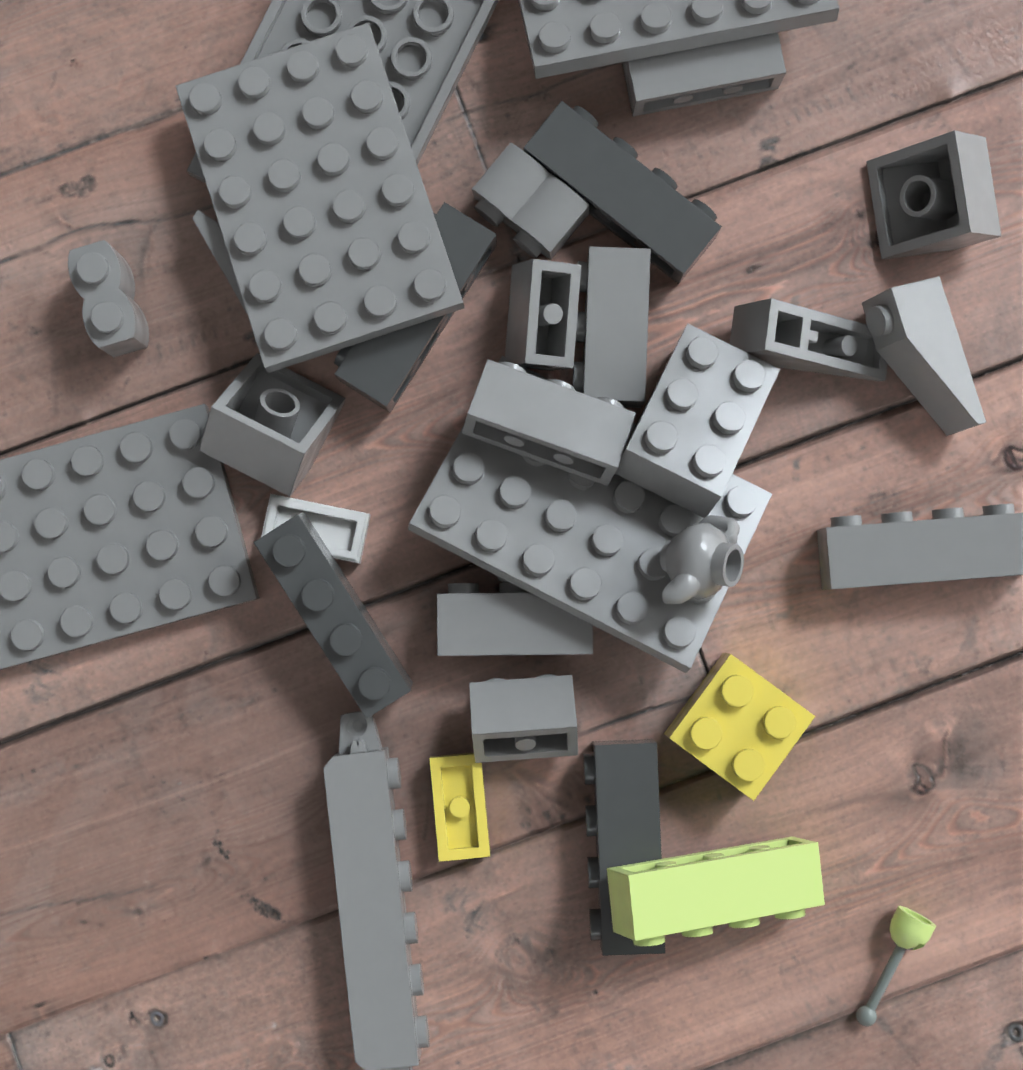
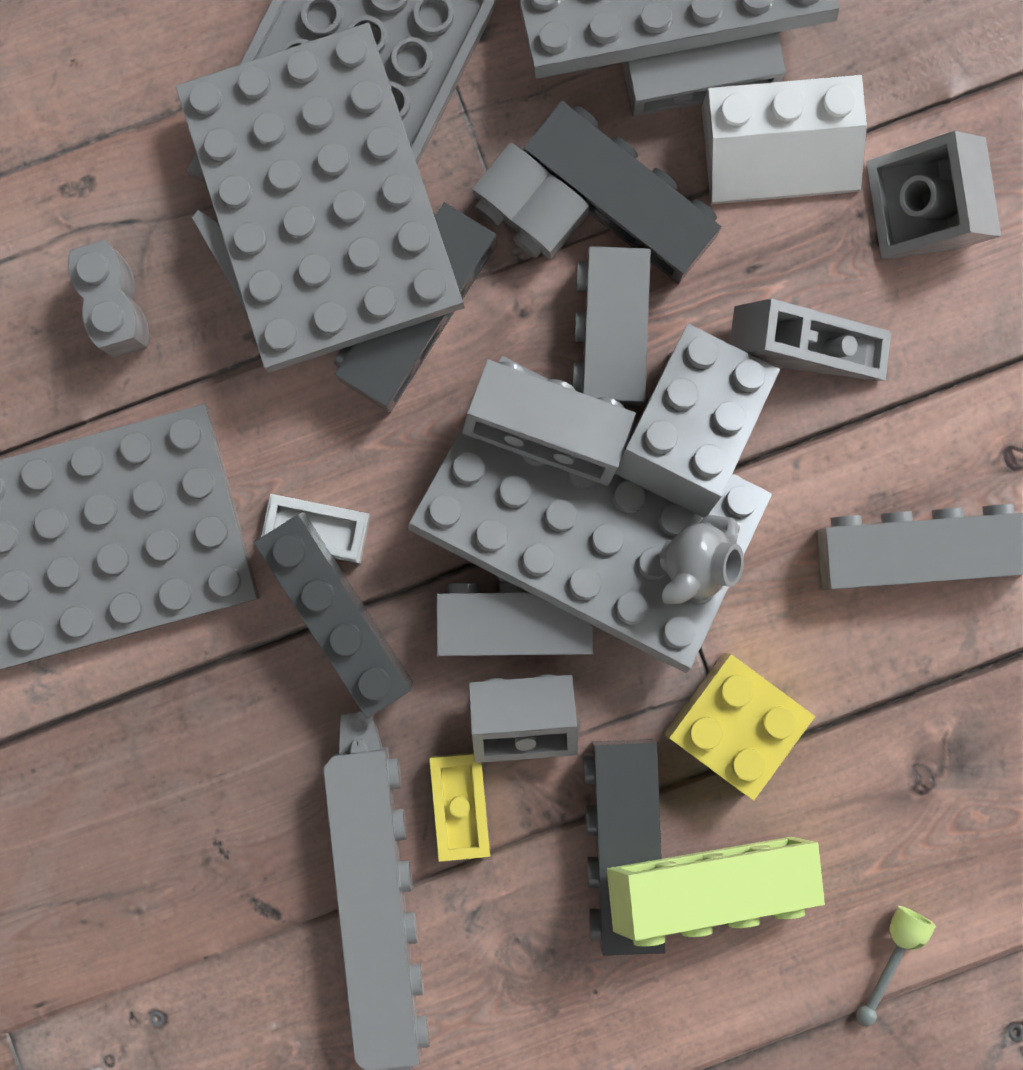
light grey slope [199,353,346,497] -> none
light grey brick [505,259,581,371] -> none
light grey slope [862,276,986,436] -> none
none -> white slope [701,75,867,205]

